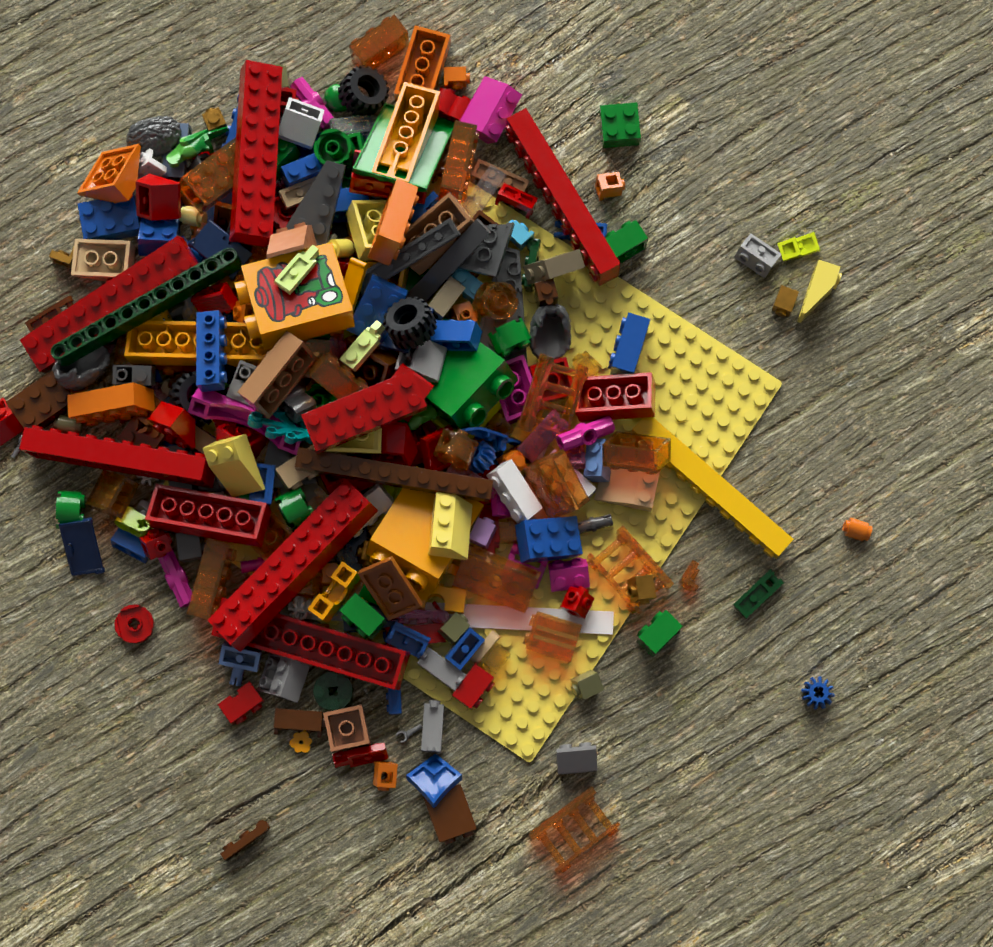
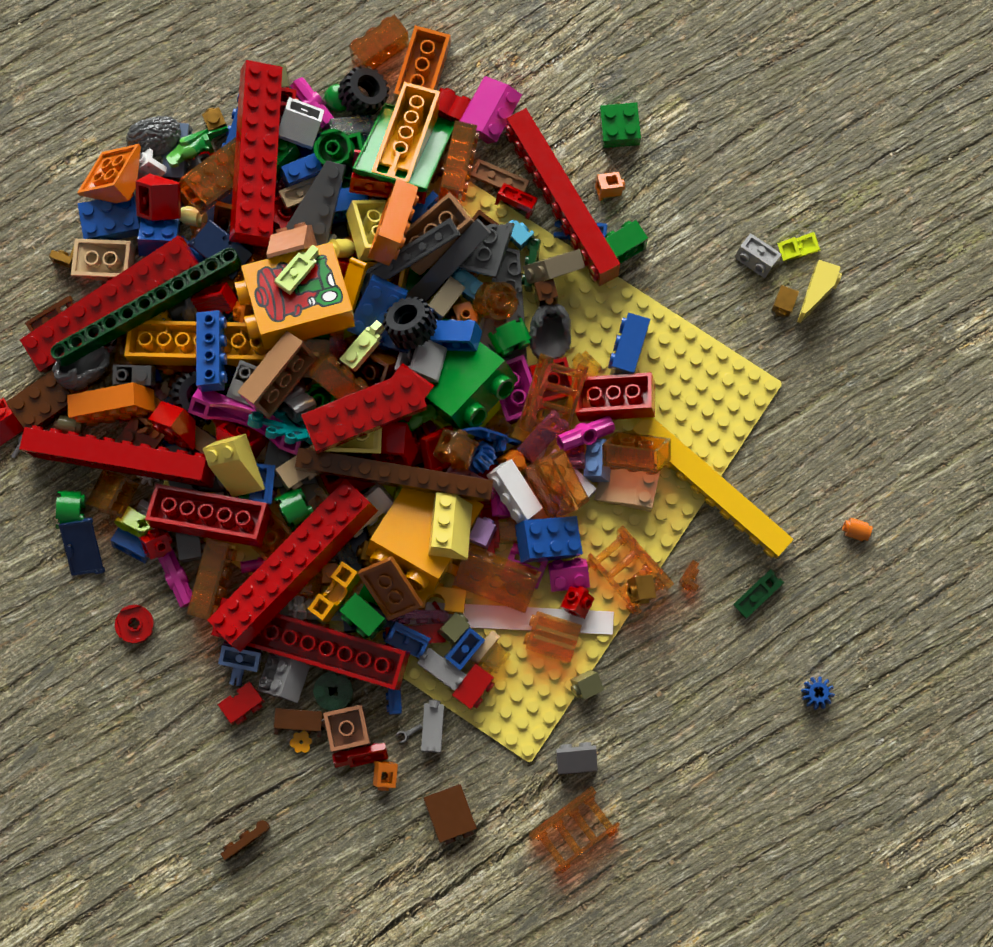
blue plate [406,753,462,808] -> none
orange brick [444,66,470,90] -> none
clear tile [462,164,506,217] -> none
dark grey pin [578,514,613,534] -> none
green brick [636,610,683,658] -> none

